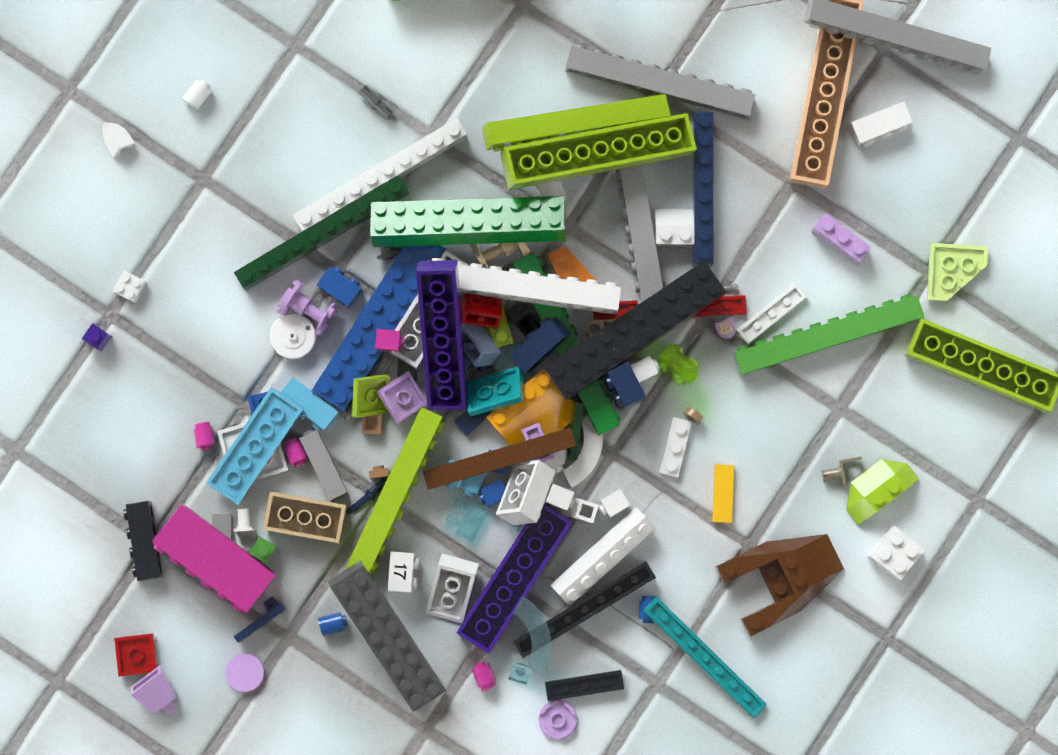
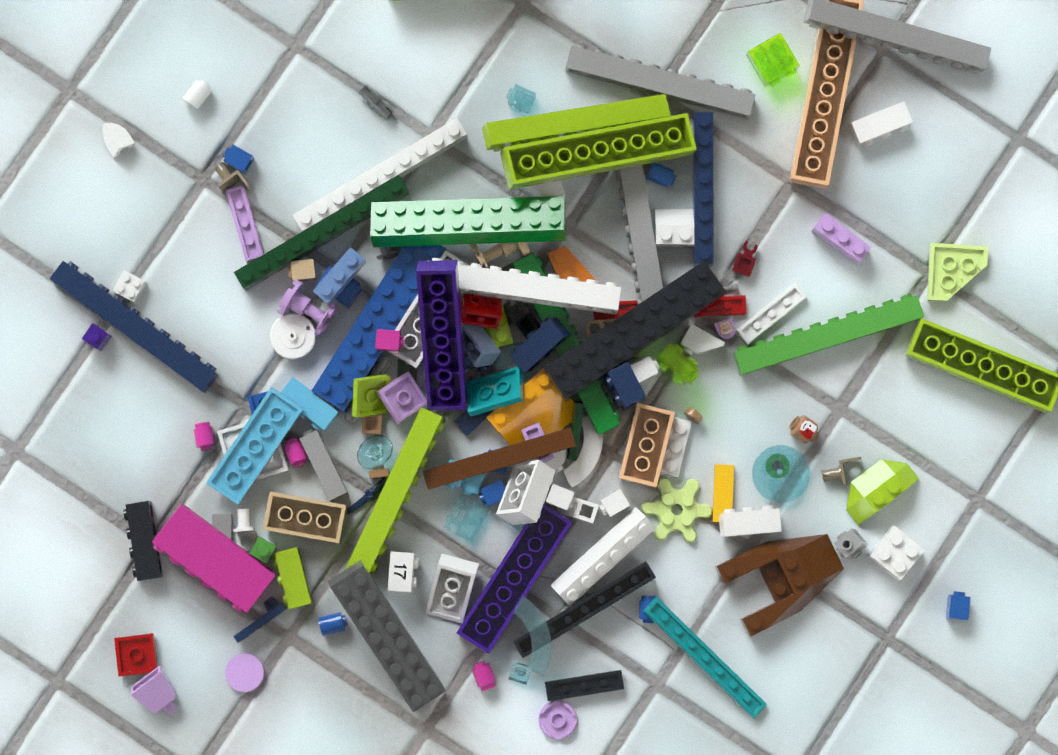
none -> dark blue brick [49,261,218,393]
none -> dark tan bracket [214,162,254,193]
none -> blue brick [223,144,254,175]
none -> lavender tile [225,185,264,263]
none -> lime brick [272,547,313,609]
none -> tan brick [288,259,317,282]
none -> medium blue brick [313,247,367,306]
none -> clear light blue dish [357,435,393,469]
none -> clear light blue brick [506,84,536,114]
none -> light nougat brick [618,403,675,488]
none -> yellowish green plate [641,477,713,543]
none -> blue brick [647,162,677,188]
none -> white slope [679,324,725,355]
none -> white brick [718,505,781,537]
none -> dark red plate [732,241,758,277]
none -> clear neon green brick [746,33,800,87]
none -> clear light blue tile [752,445,810,503]
none -> head [789,415,819,444]
none -> light grey brick [834,528,868,559]
none -> blue brick [946,591,971,620]

